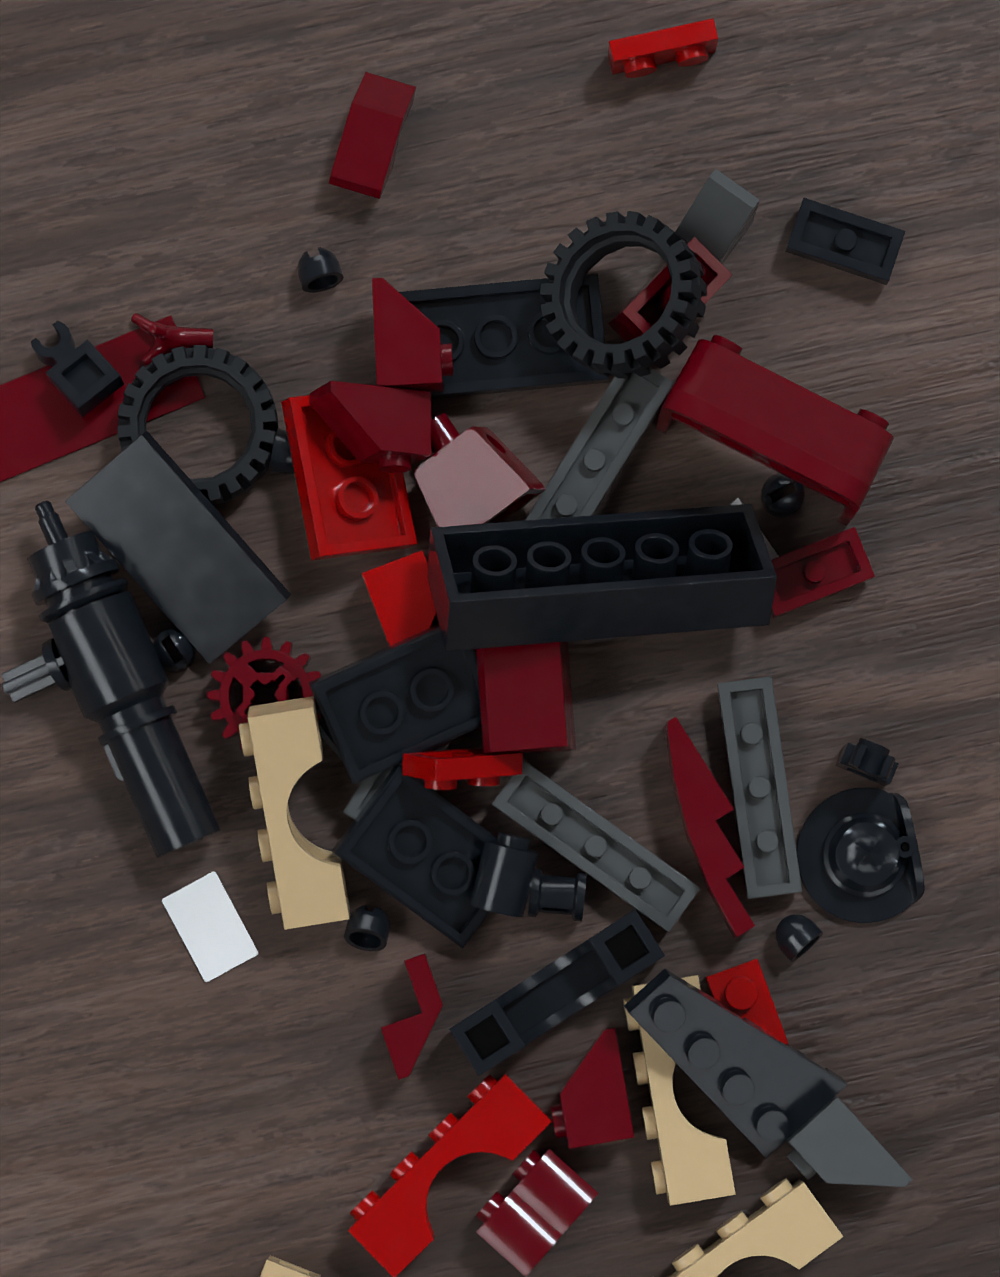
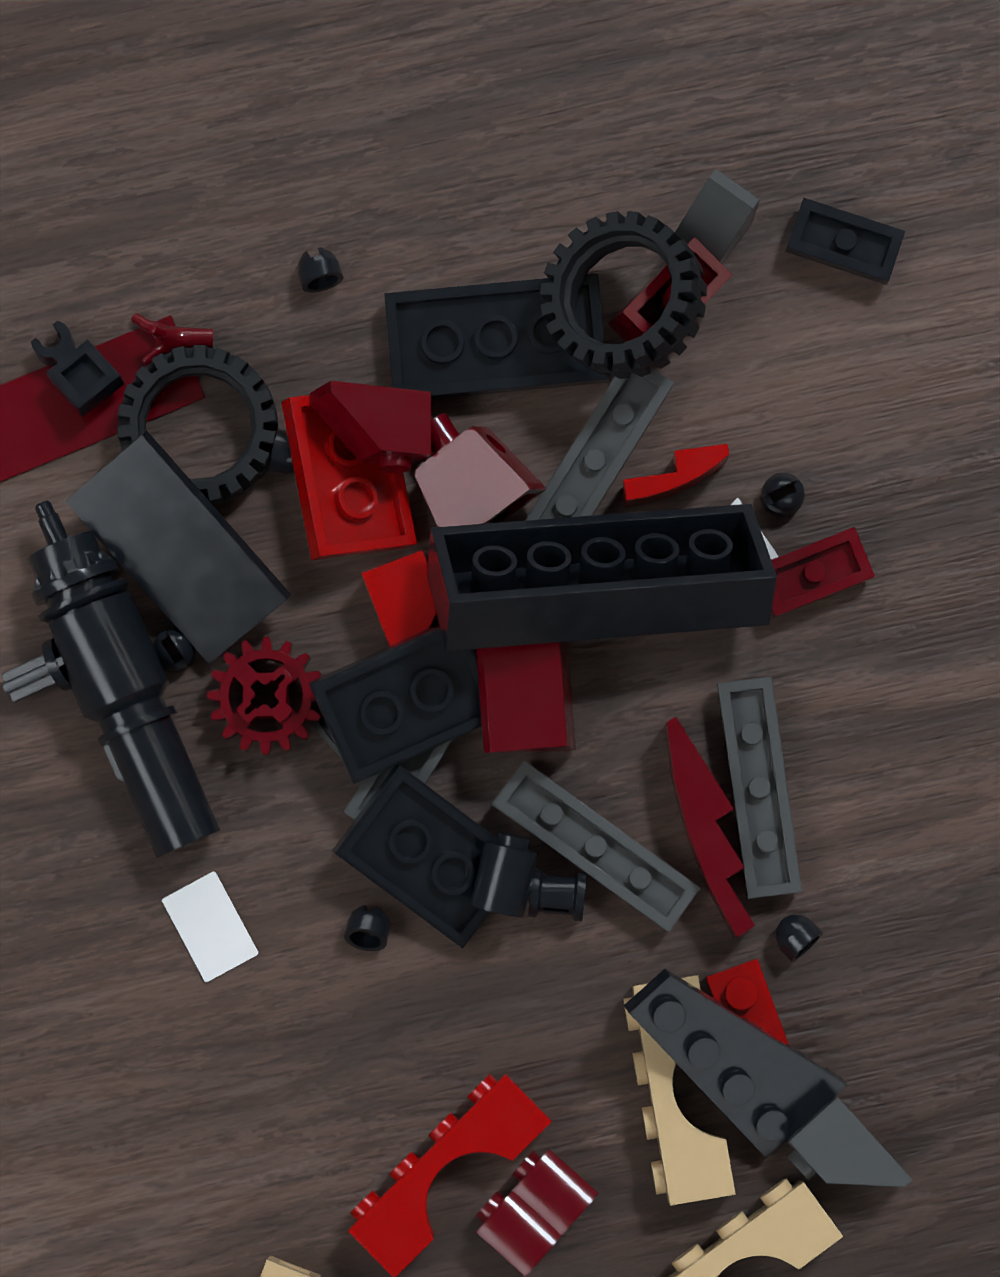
tan arch [239,696,350,930] -> none
dark red slope [329,72,416,199] -> none
dark red slope [372,278,453,392] -> none
dark red slope [381,953,444,1080] -> none
red plate [402,747,523,790] -> none
black arch [449,909,665,1076] -> none
dark red slope [551,1027,635,1149] -> none
red plate [608,18,718,78] -> none
dark red windscreen [656,335,894,526] -> none
black hat [796,788,925,923] -> none
black plate [835,738,899,786] -> none
none -> red slope [622,444,729,508]

